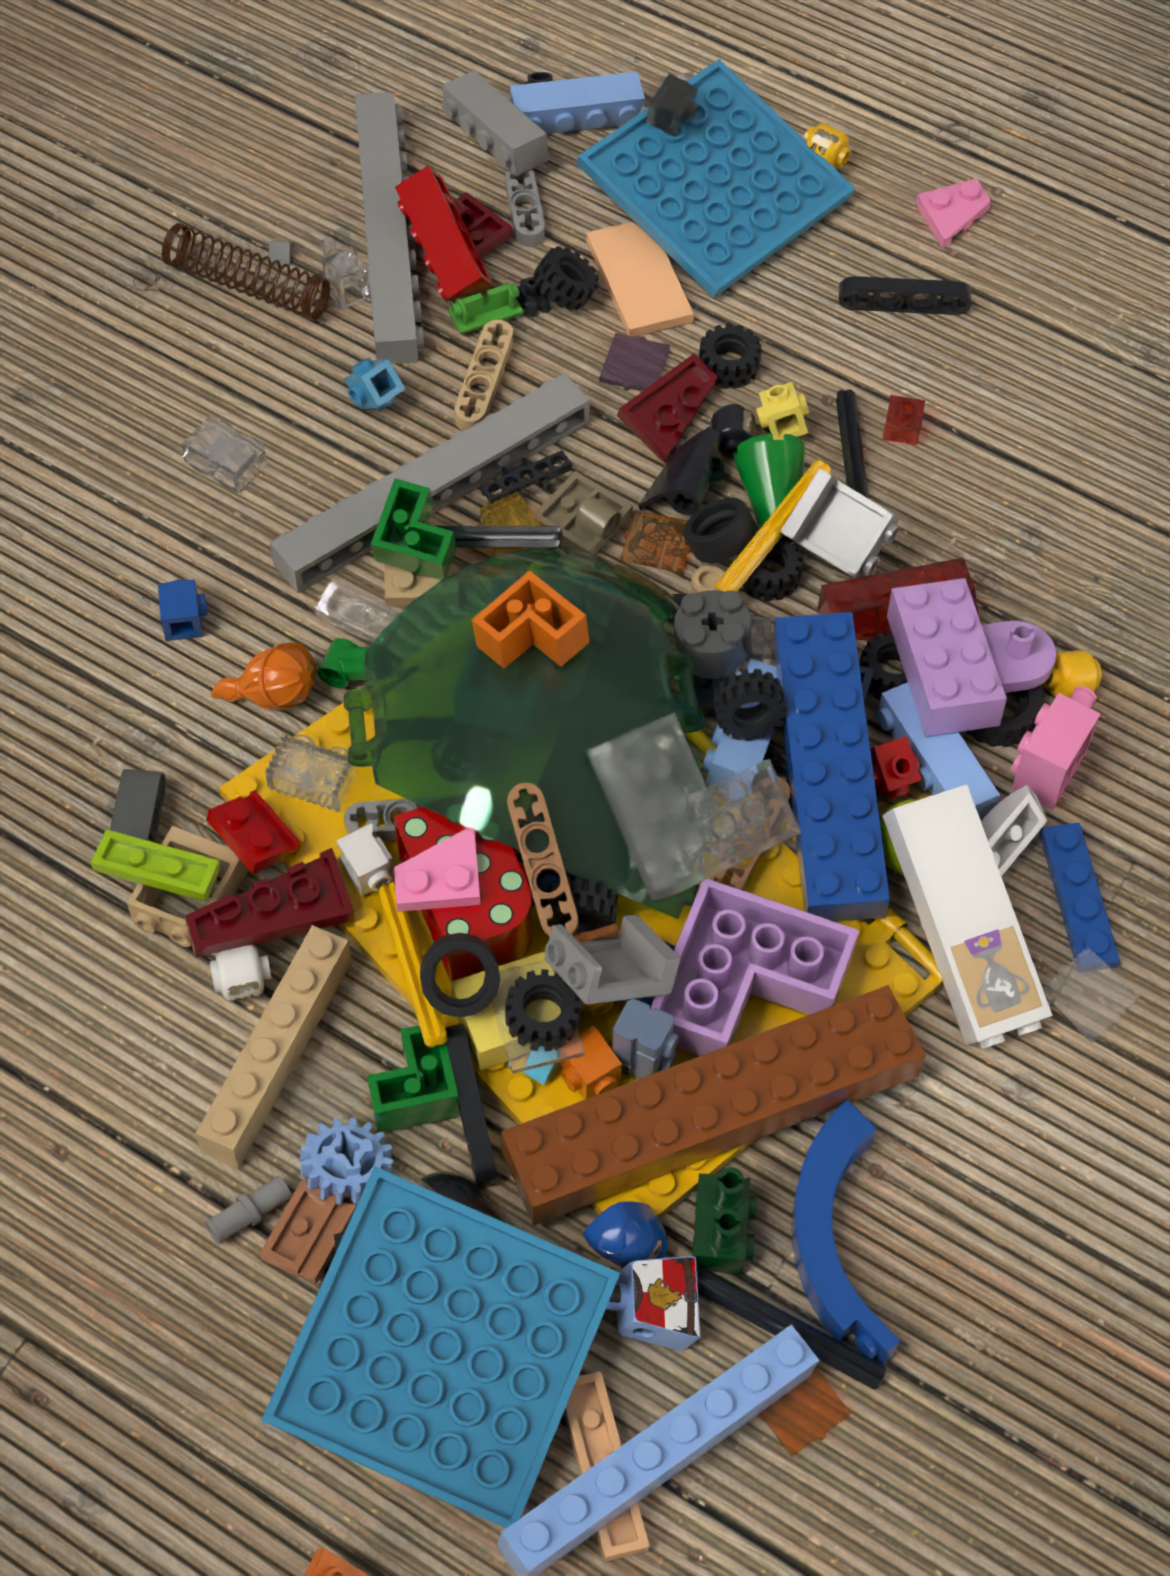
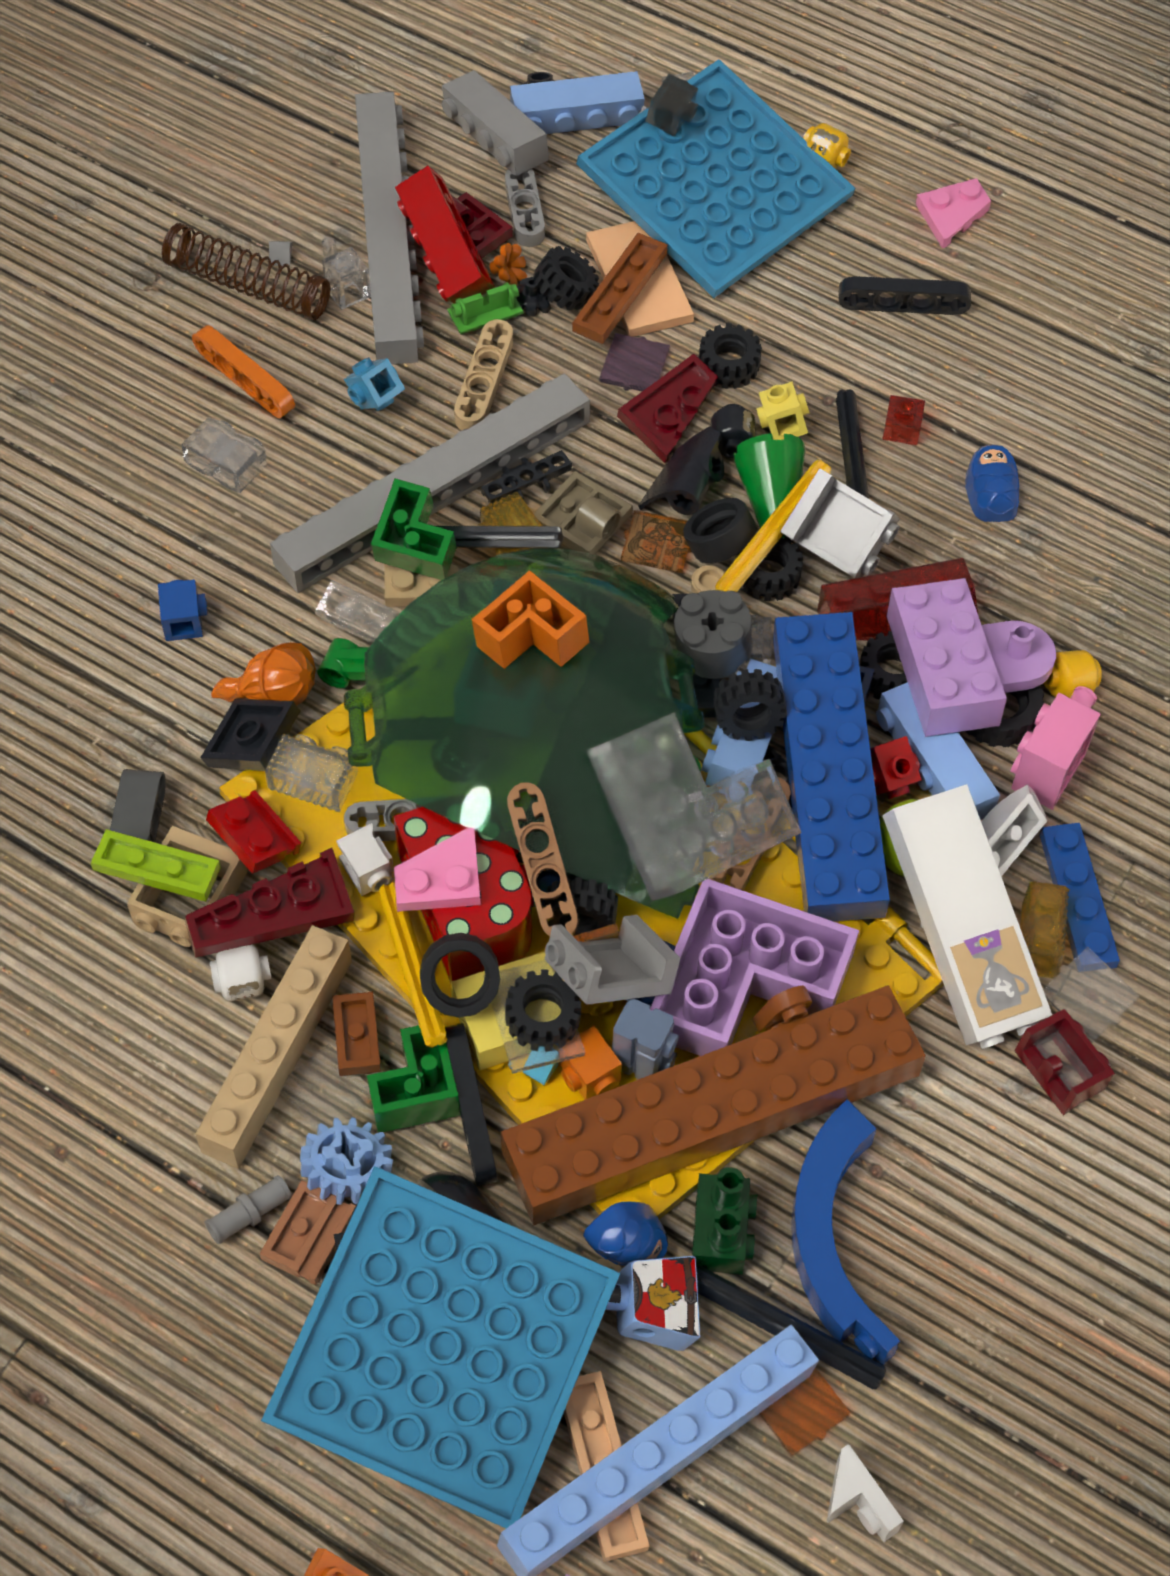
none -> orange beam [192,325,295,419]
none -> black plate [200,699,301,771]
none -> dark orange plate [332,991,381,1076]
none -> orange plant [489,243,527,286]
none -> dark orange plate [572,233,668,344]
none -> dark orange plate [753,985,813,1034]
none -> white slope [827,1444,904,1543]
none -> blue piece [965,444,1019,522]
none -> dark red window [1014,1009,1115,1116]
none -> clear yellow brick [1020,881,1069,978]

